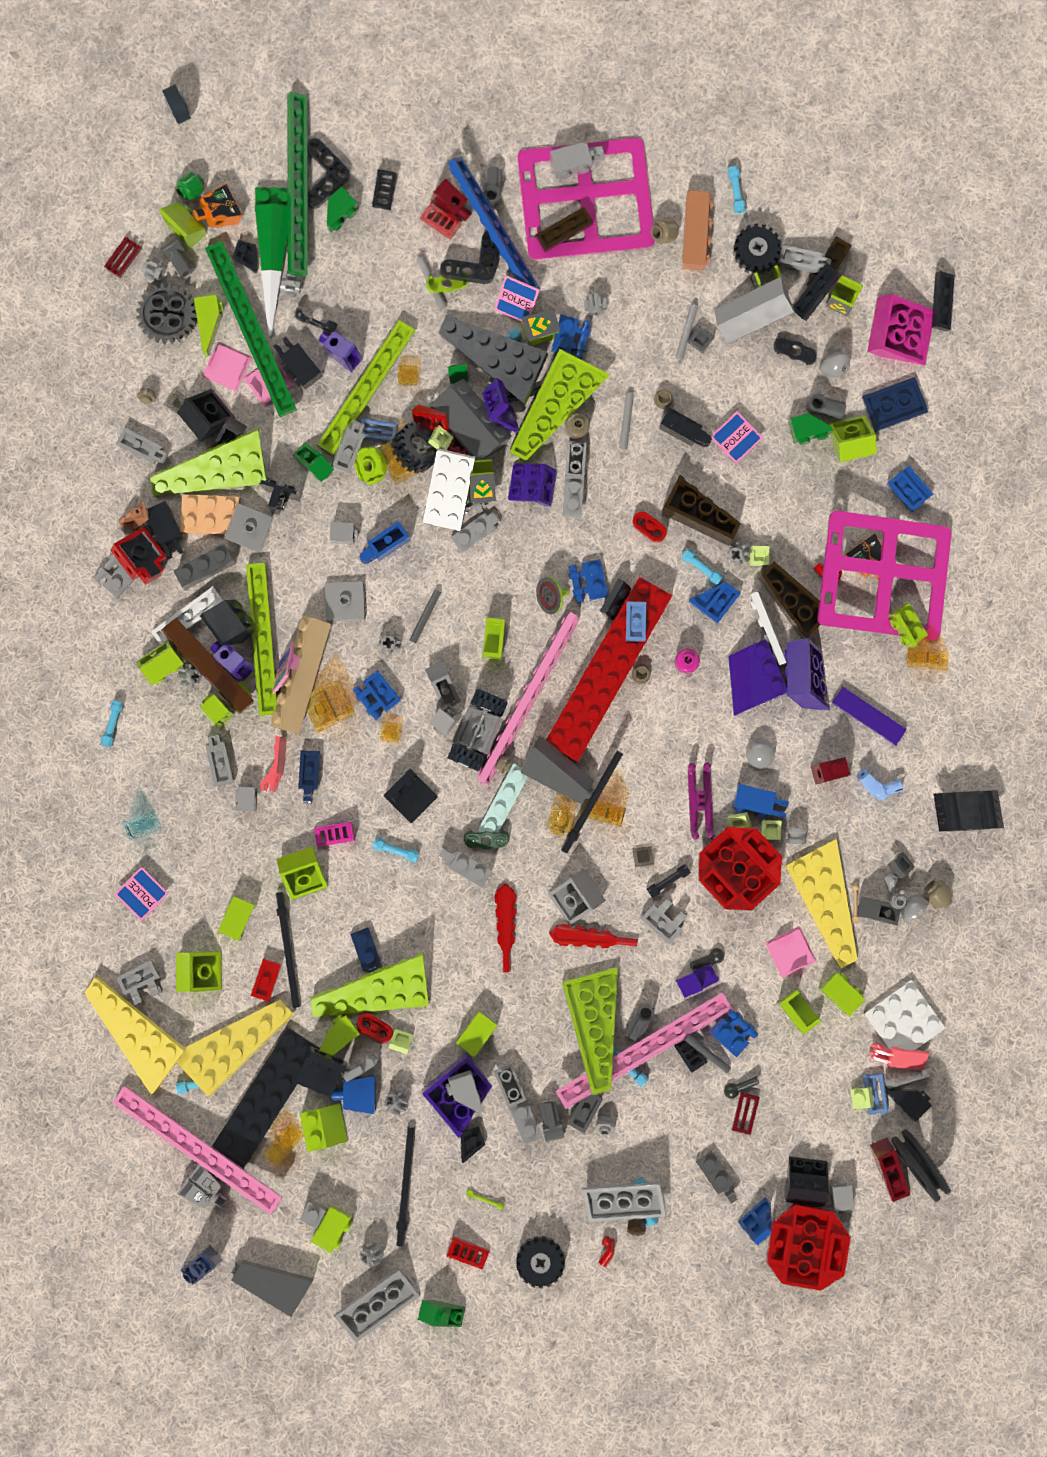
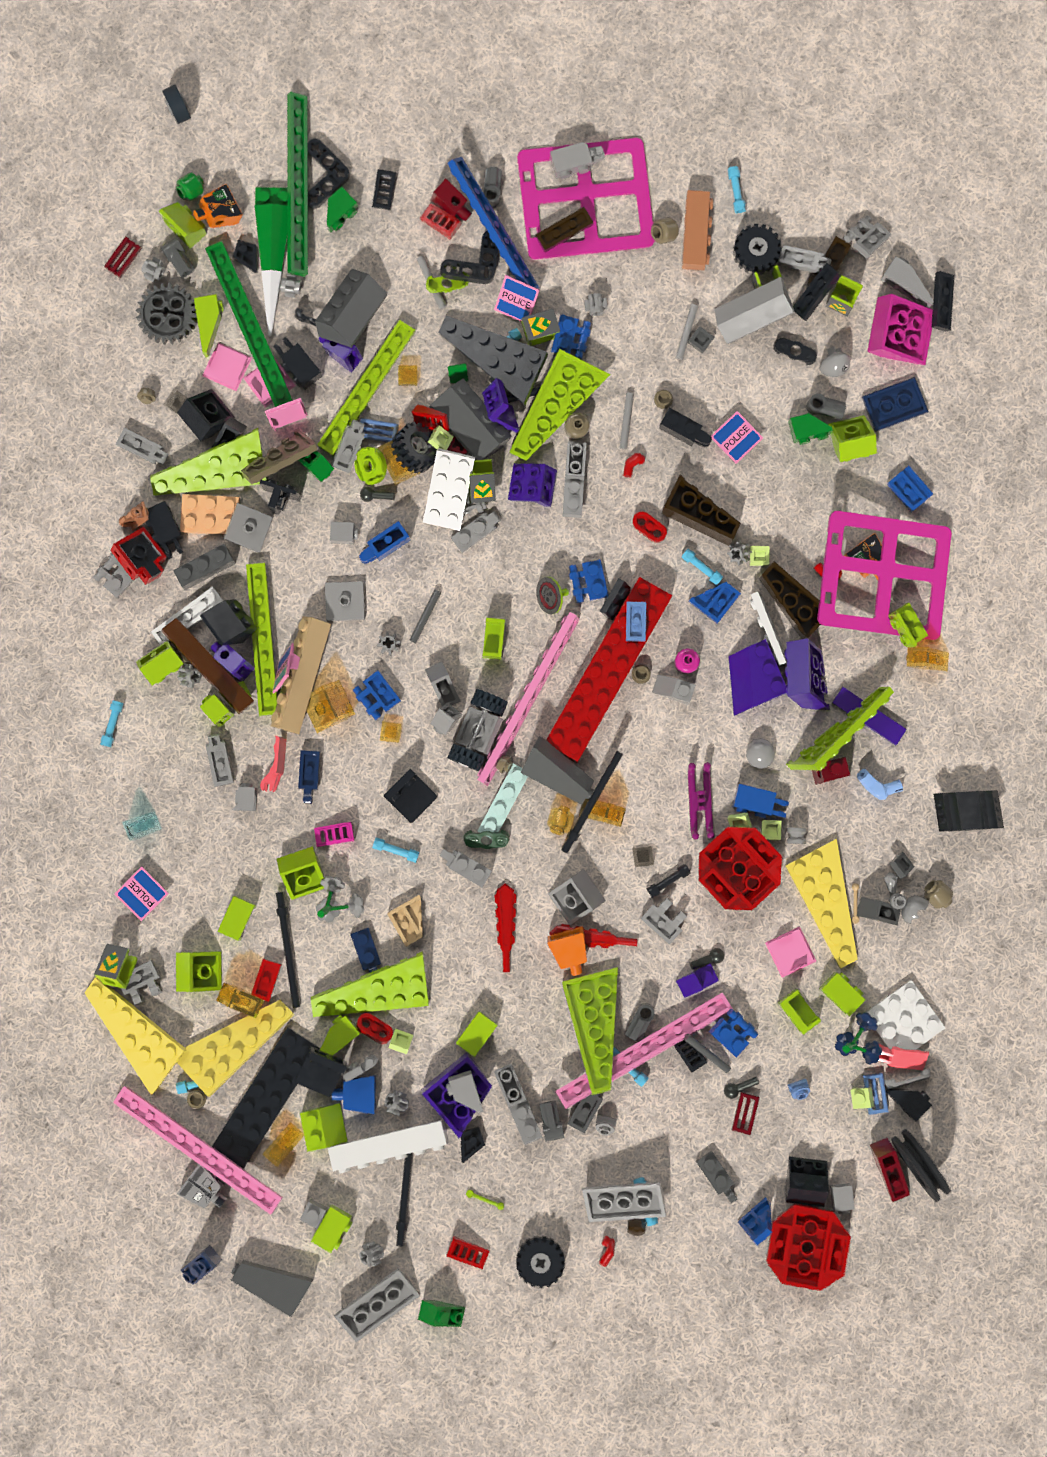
none -> piece [94,944,138,989]
none -> dark tan plate [187,1089,207,1109]
none -> clear yellow slope [216,982,264,1018]
none -> dark tan wing [241,428,318,484]
none -> bright pink piece [265,398,308,431]
none -> dark grey slope [315,269,387,348]
none -> light grey plant [316,876,364,923]
none -> white brick [328,1120,449,1173]
none -> pearl dark grey bar [360,487,396,502]
none -> tan wing [387,895,423,947]
none -> orange torso [547,926,587,976]
none -> red arm [623,453,645,478]
none -> light grey slope [652,675,696,705]
none -> lime wing [786,686,894,771]
none -> medium blue plate [787,1078,810,1100]
none -> dark blue plant [835,1012,882,1065]
none -> light grey plate [844,216,892,259]
none -> light grey slope [881,256,934,308]

